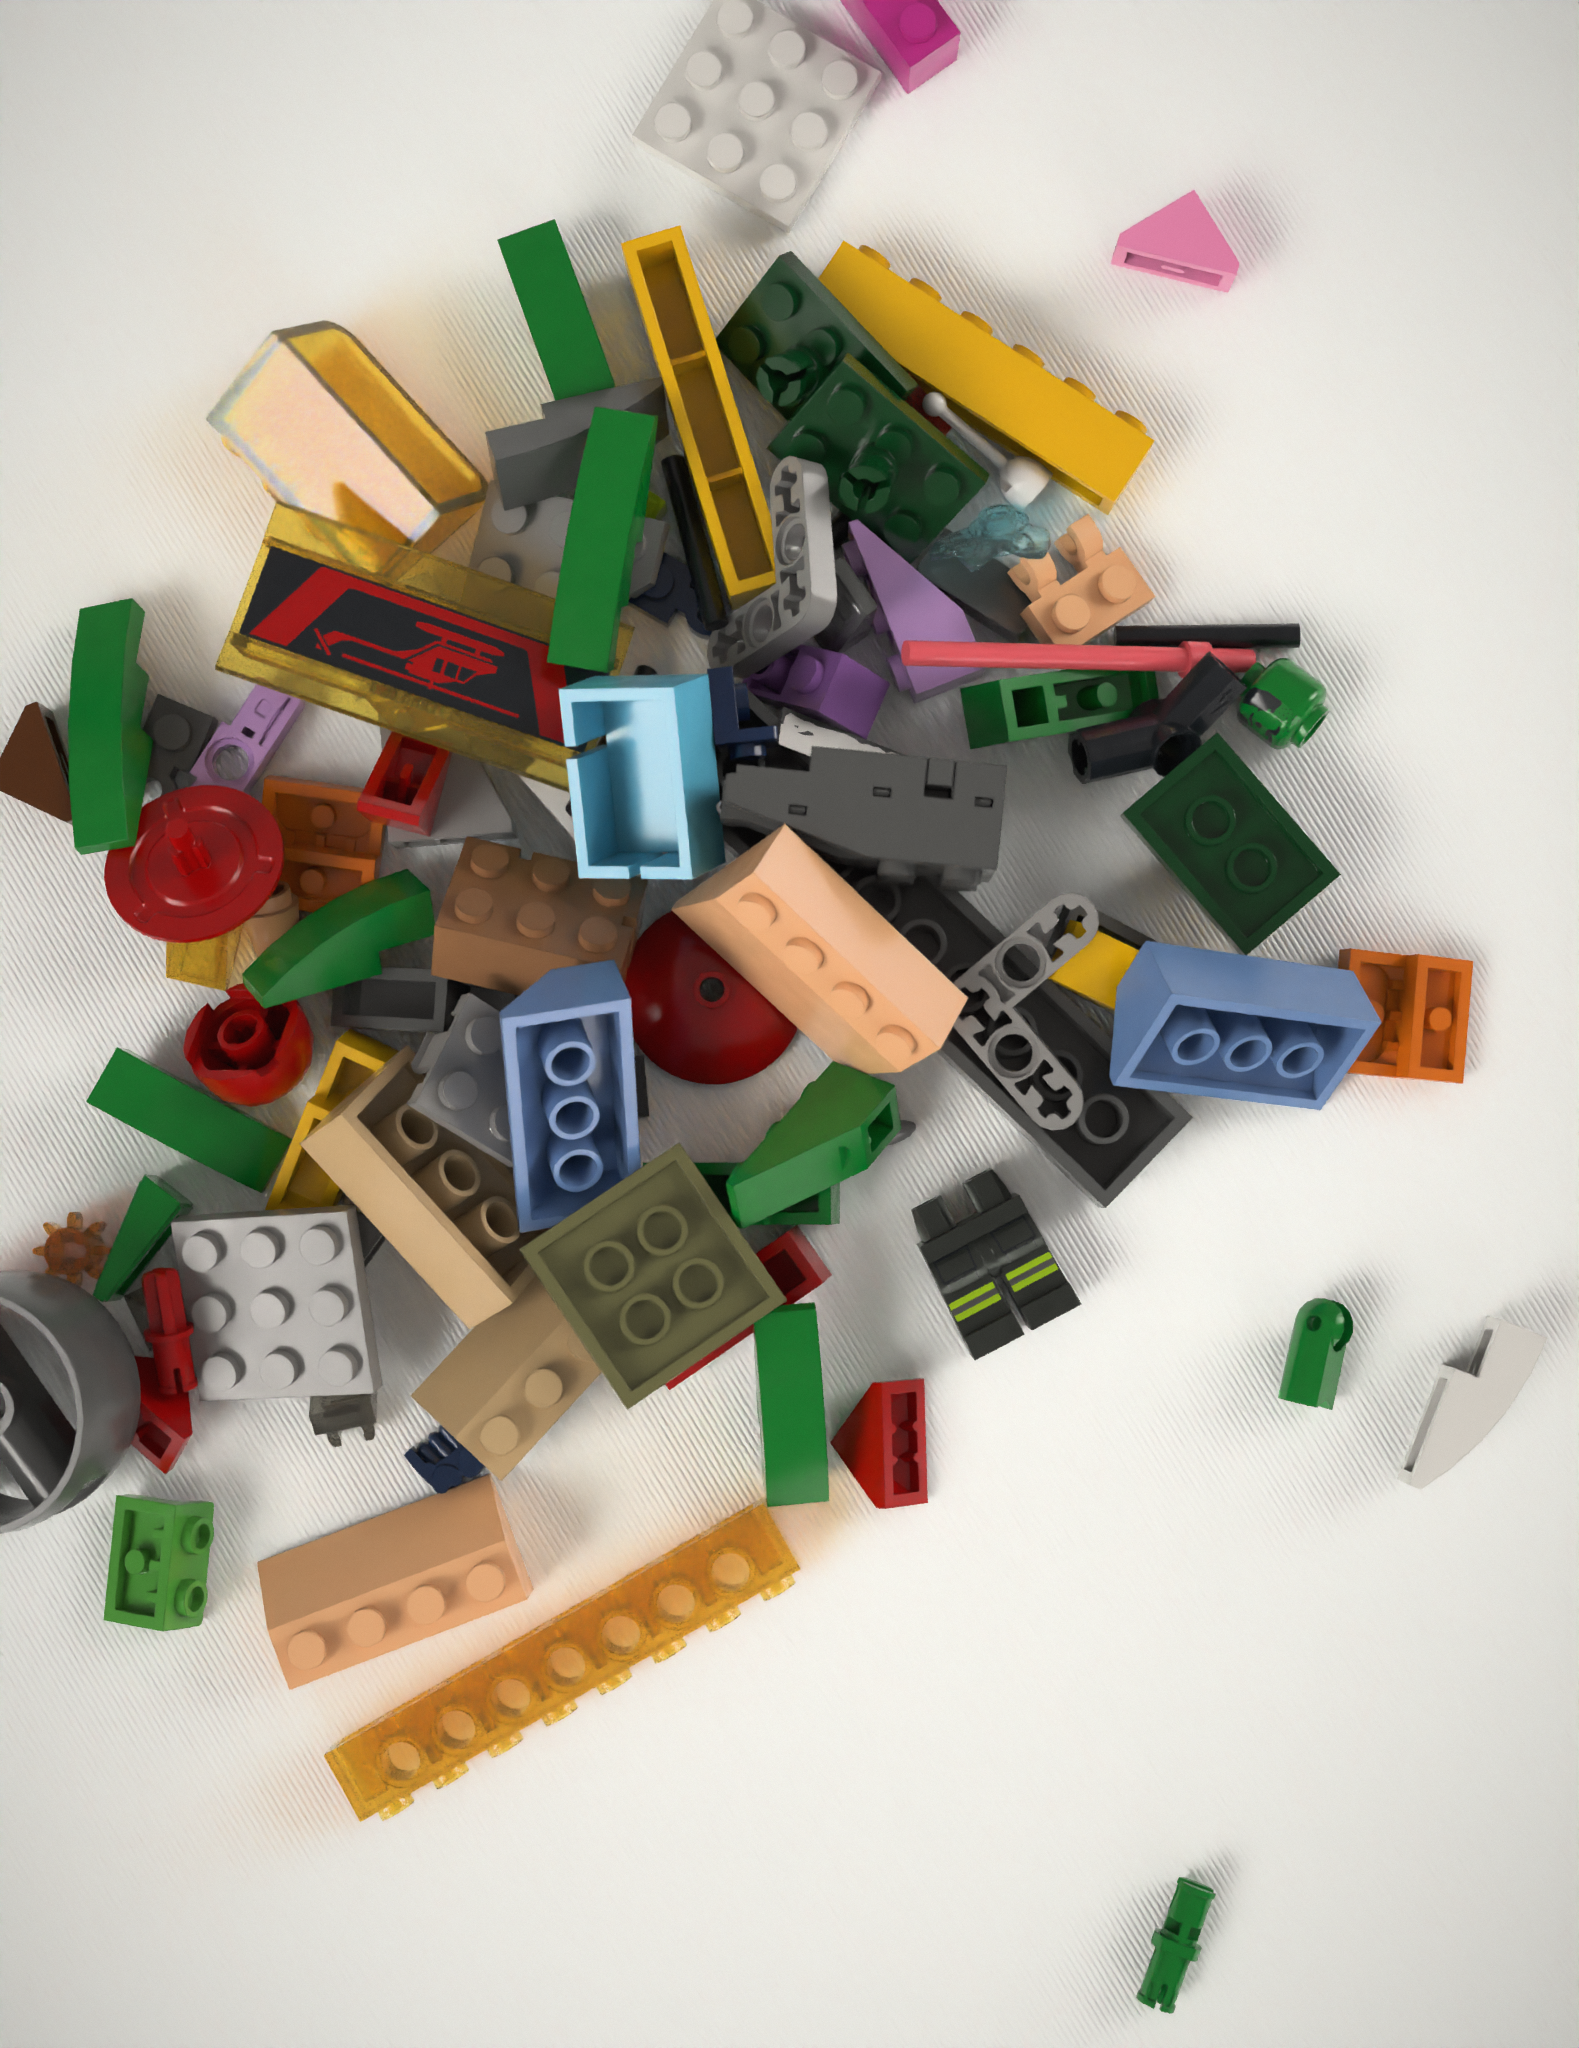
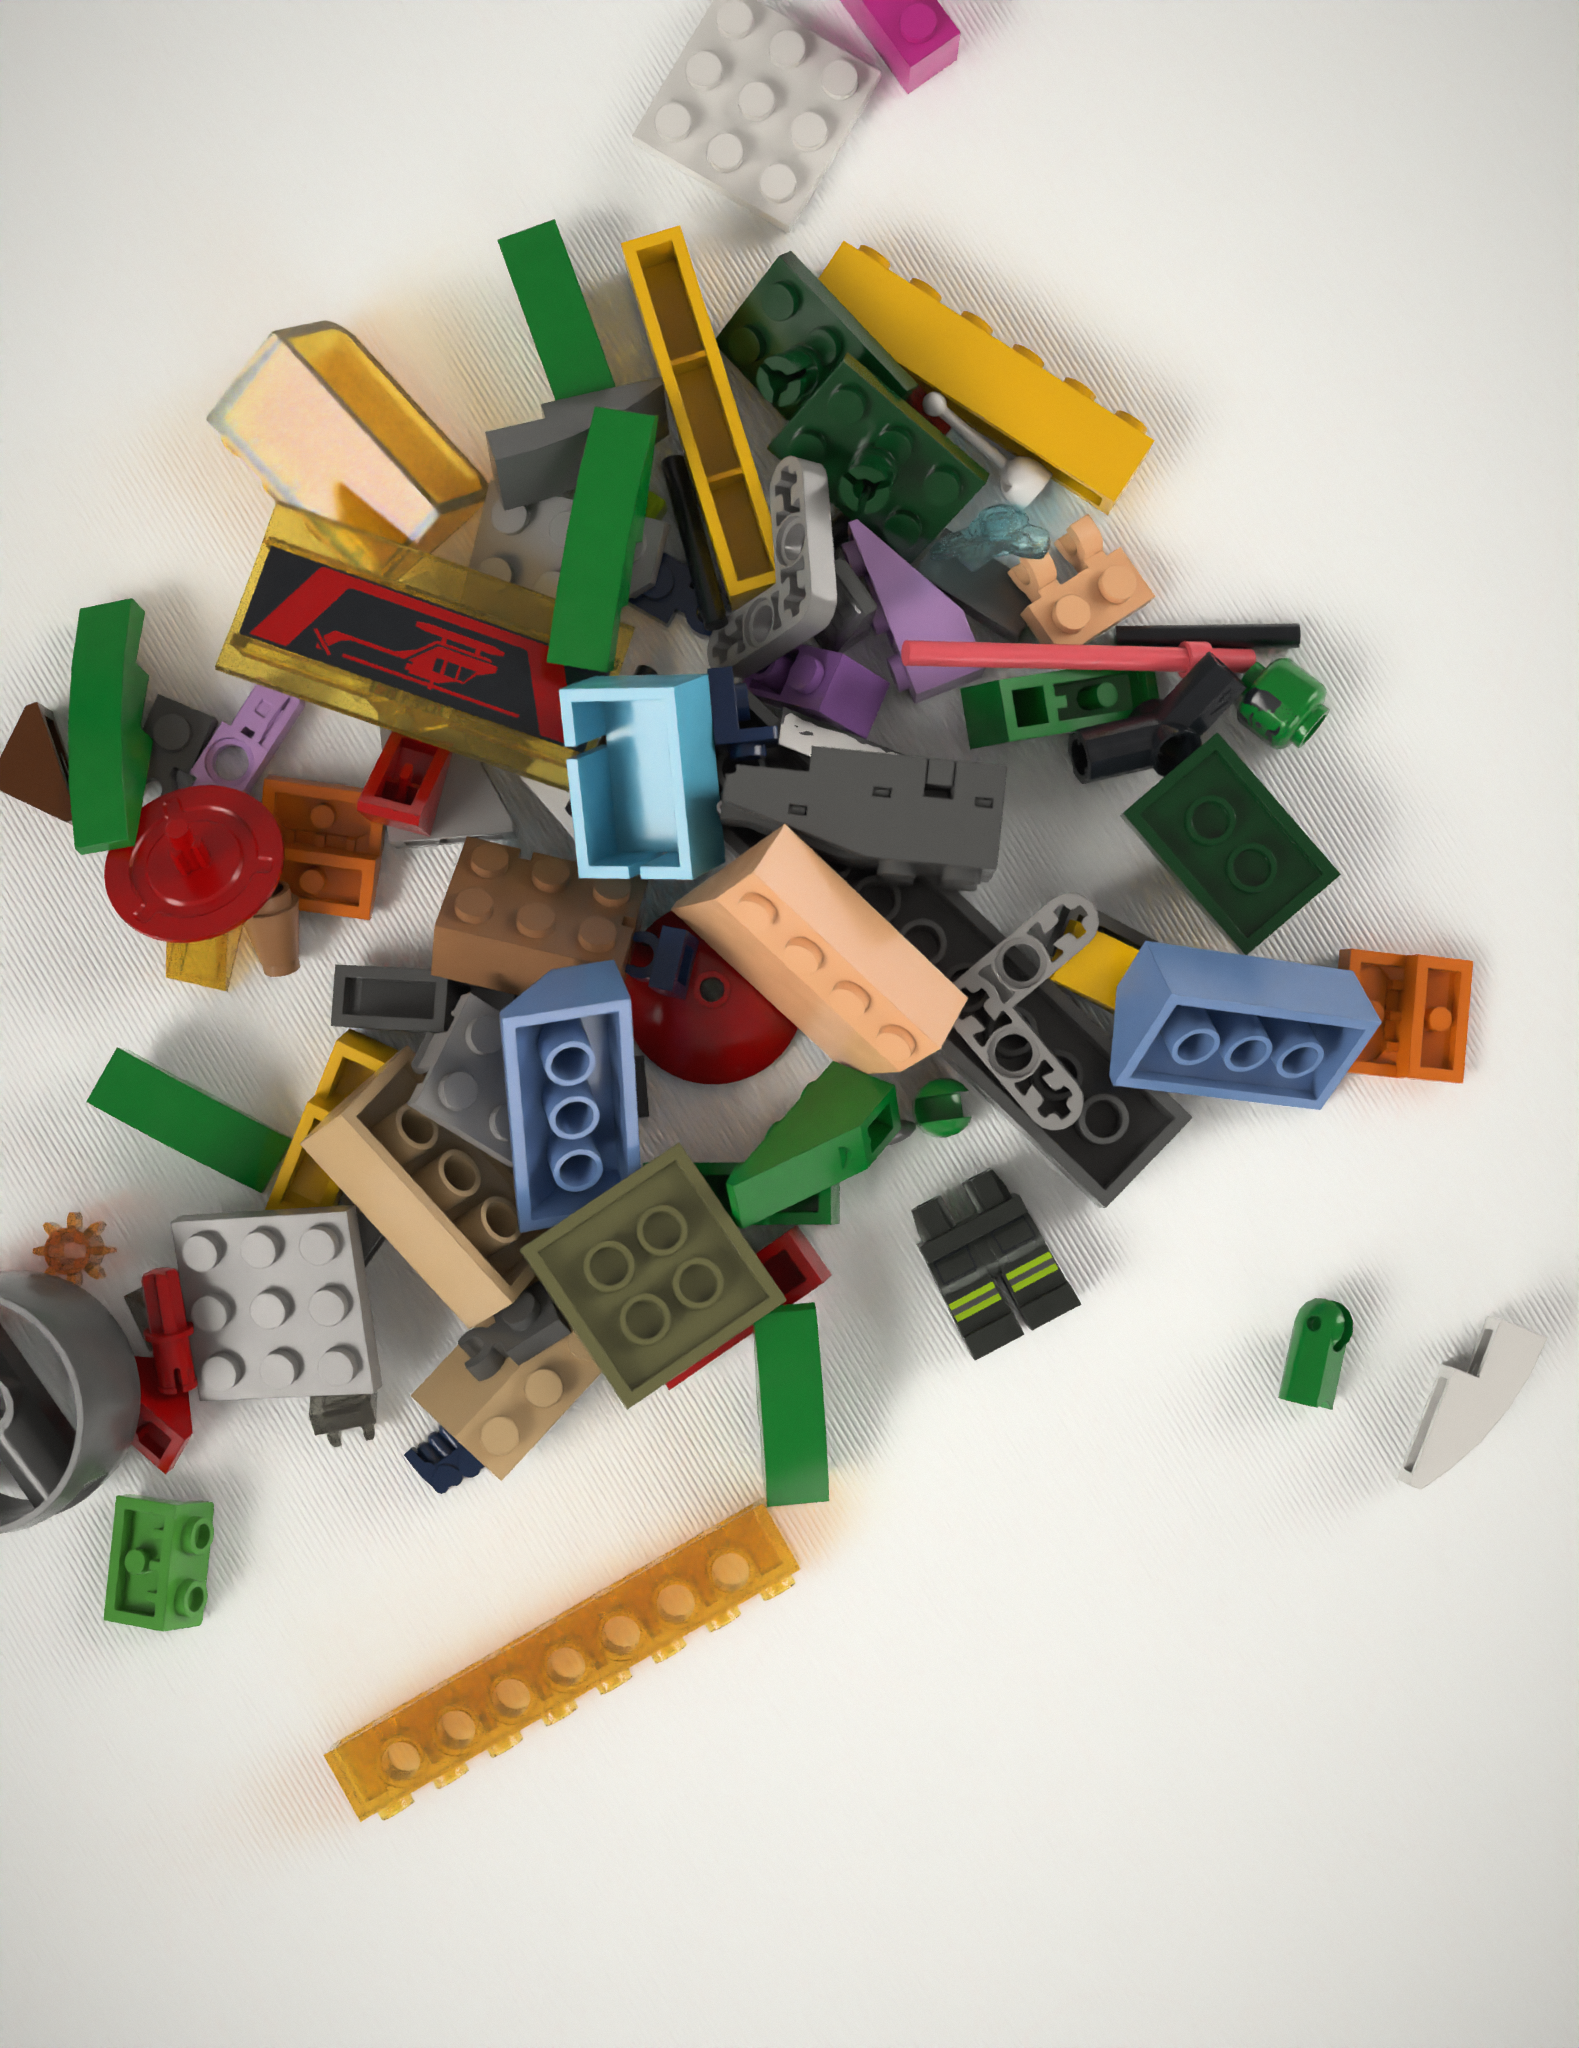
green slope [92,1174,194,1303] -> none
red cylinder [183,983,314,1107] -> none
green slope [242,869,435,1009] -> none
light nougat slope [257,1473,534,1690] -> none
red slope [830,1378,928,1509] -> none
bright pink slope [1111,190,1240,293] -> none
green pin [1136,1877,1216,2014] -> none
none -> dark grey plate [458,1280,571,1381]
none -> dark blue tile [625,925,700,1000]
none -> green piece [912,1078,973,1138]

